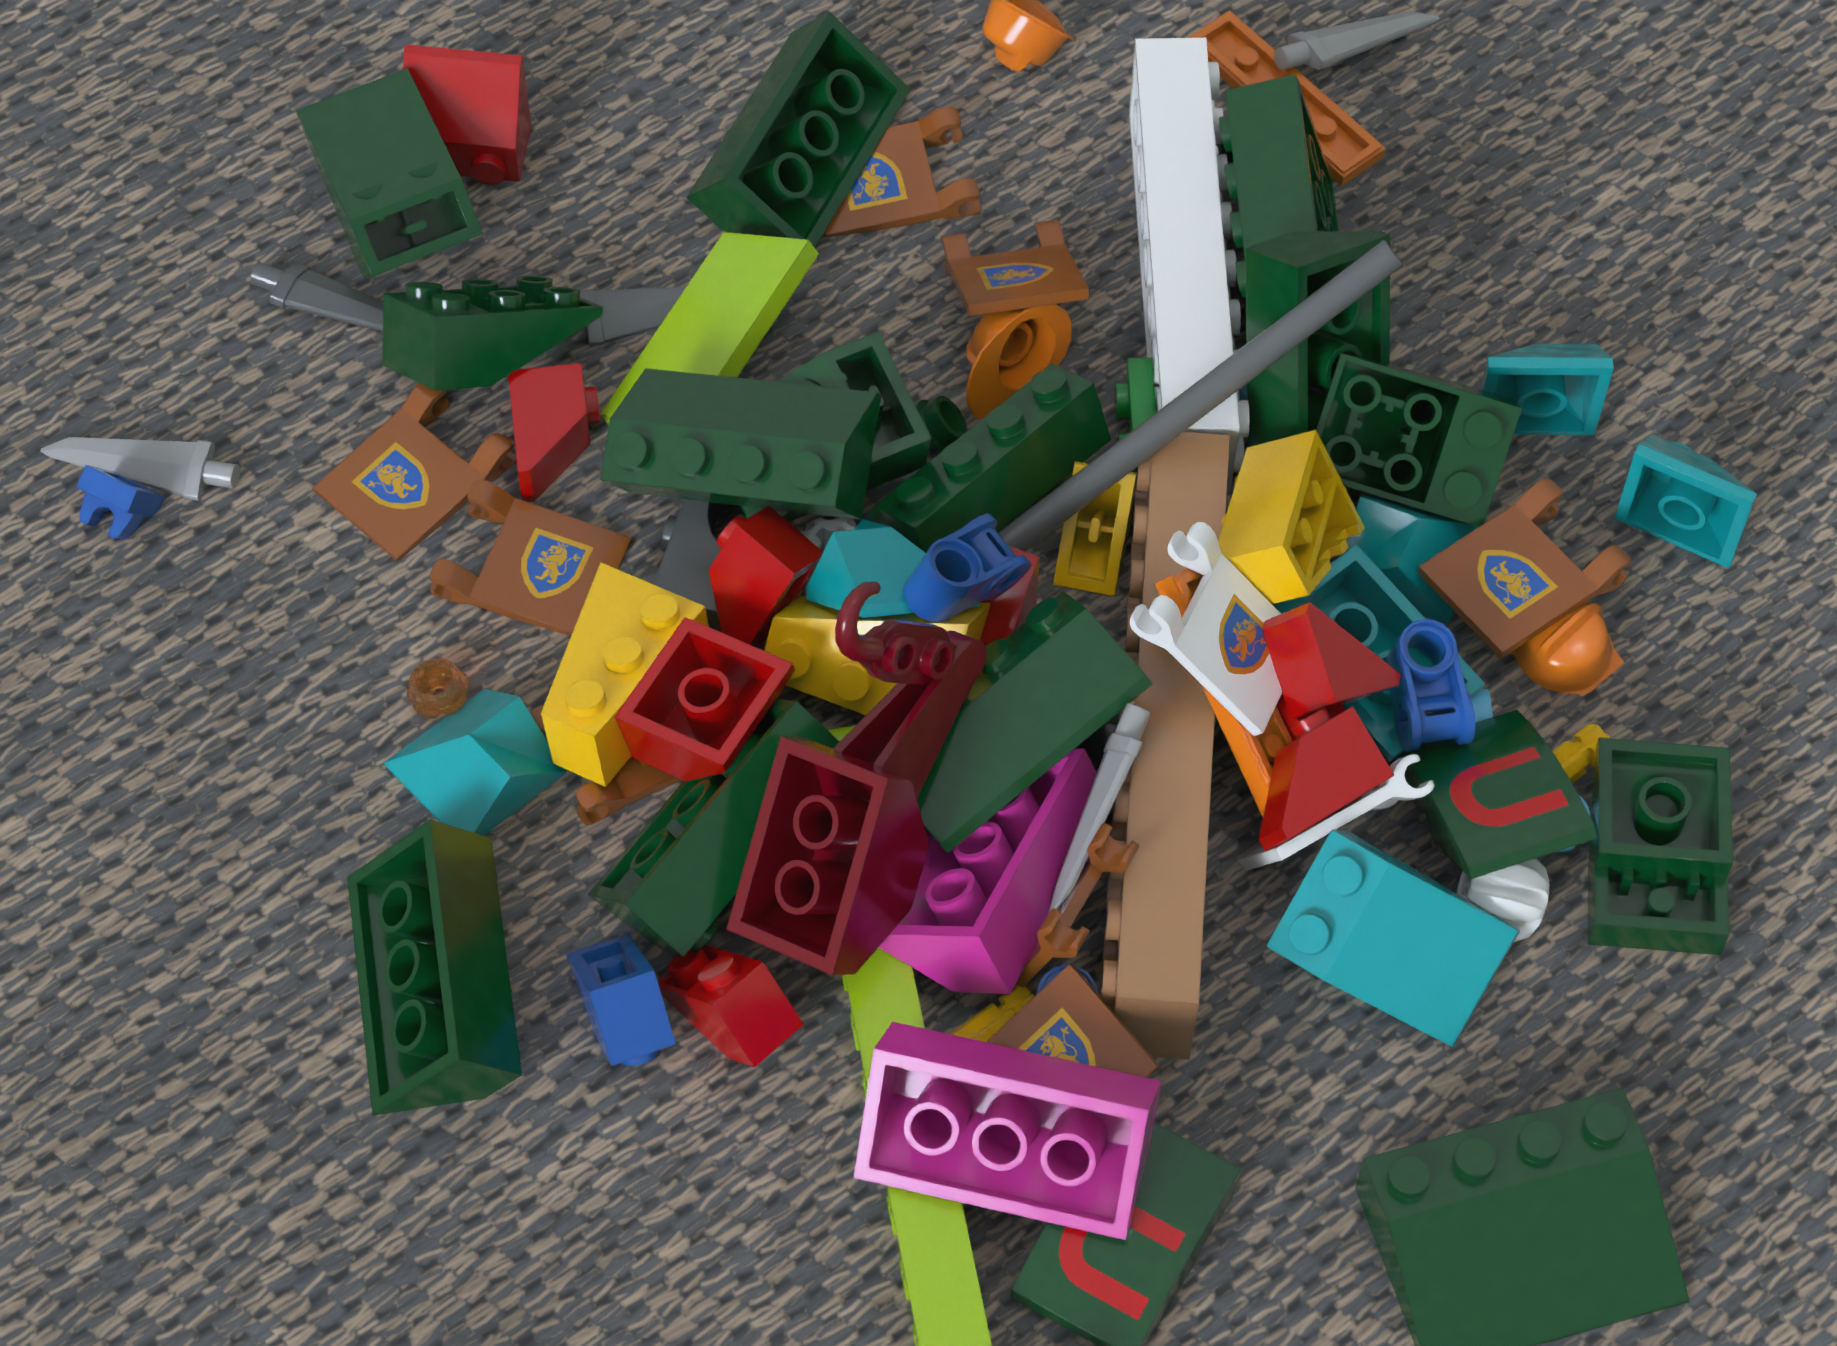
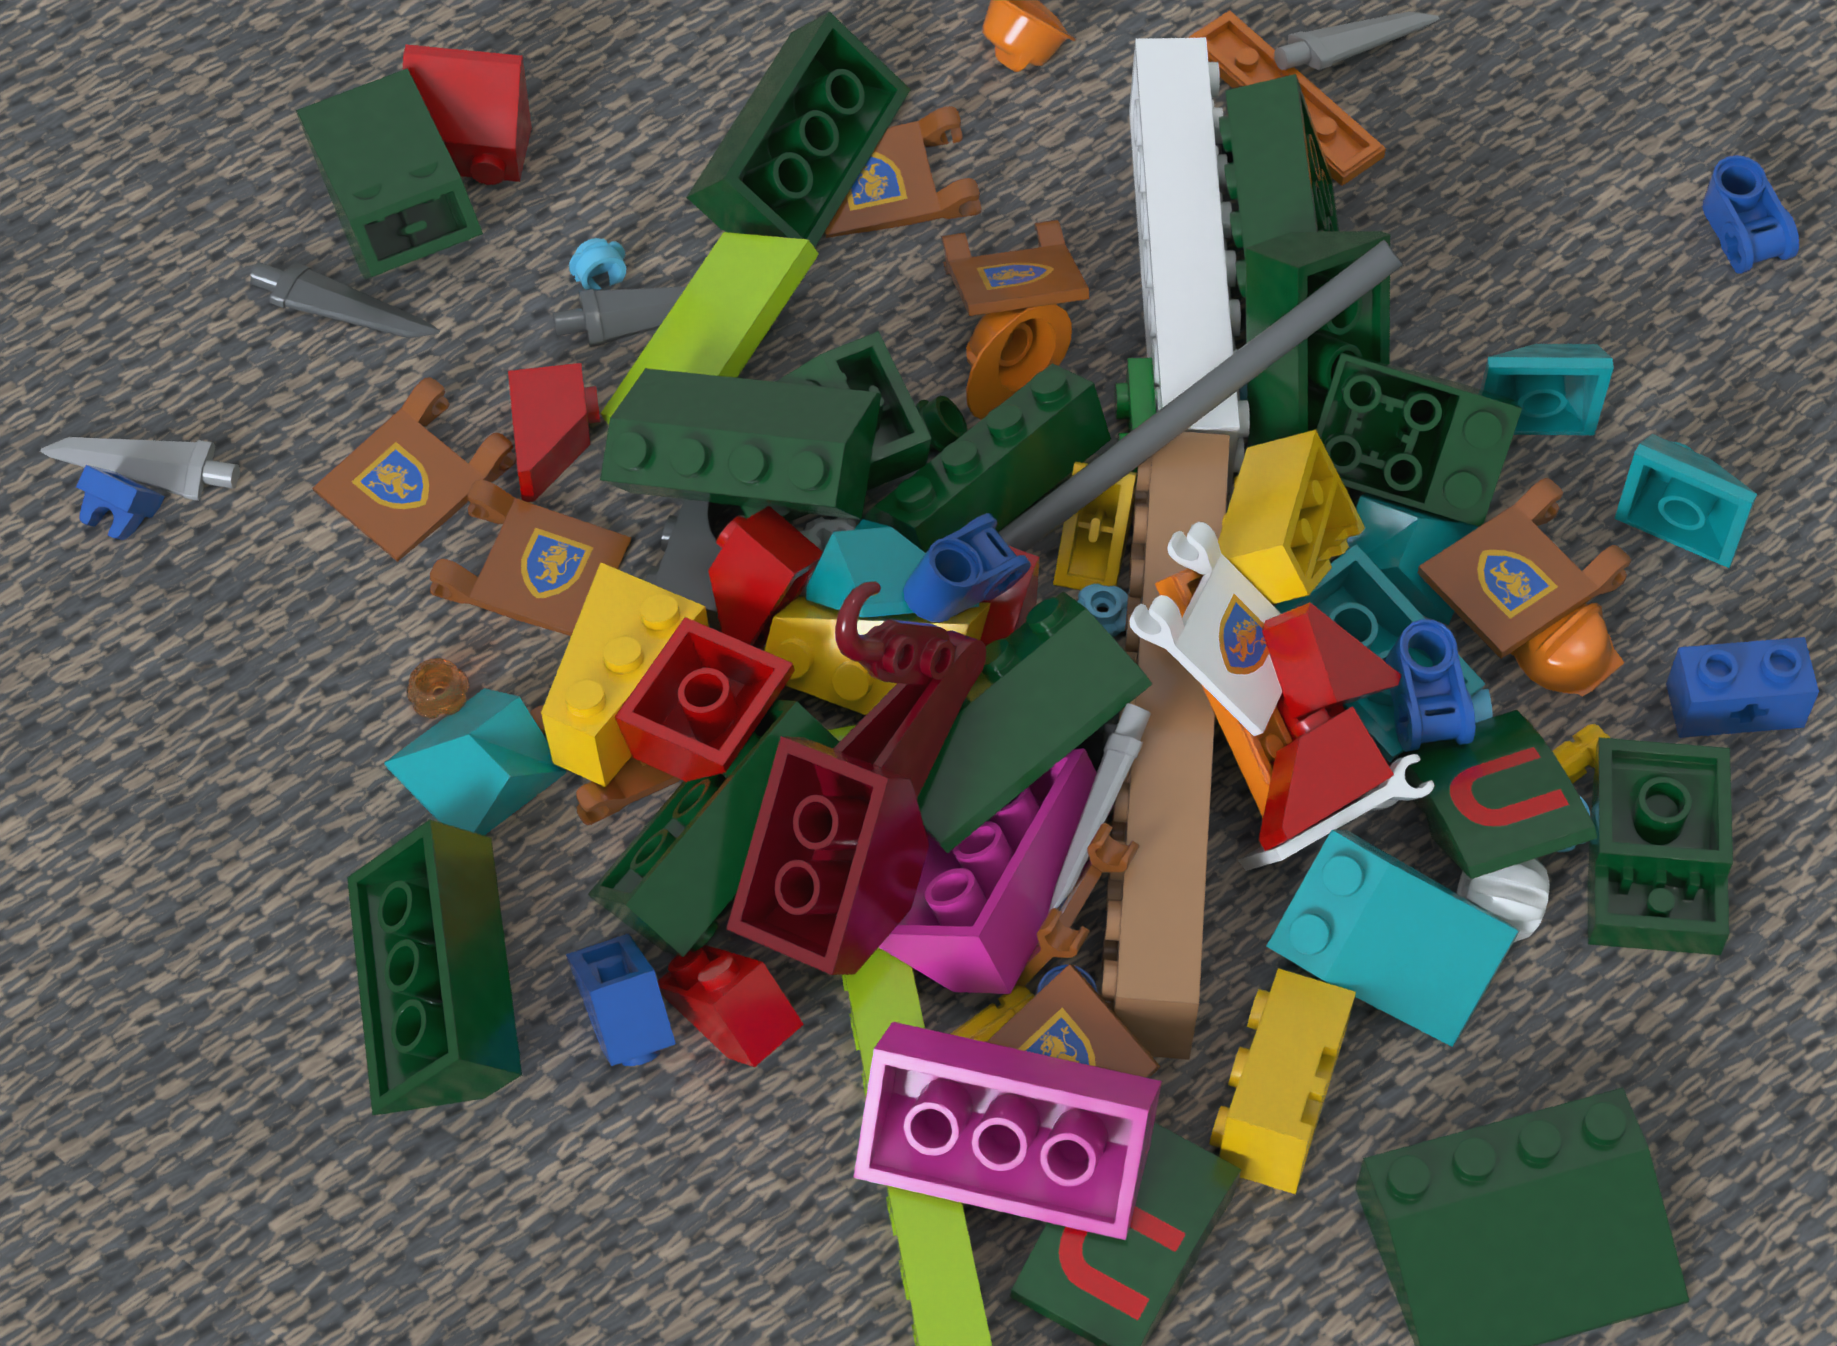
dark green slope [382,276,603,390] -> none
none -> medium azure plate [569,238,627,291]
none -> medium azure plate [1077,583,1128,637]
none -> yellow wedge [1209,968,1356,1194]
none -> blue brick [1666,637,1819,738]
none -> blue piece [1702,155,1799,274]

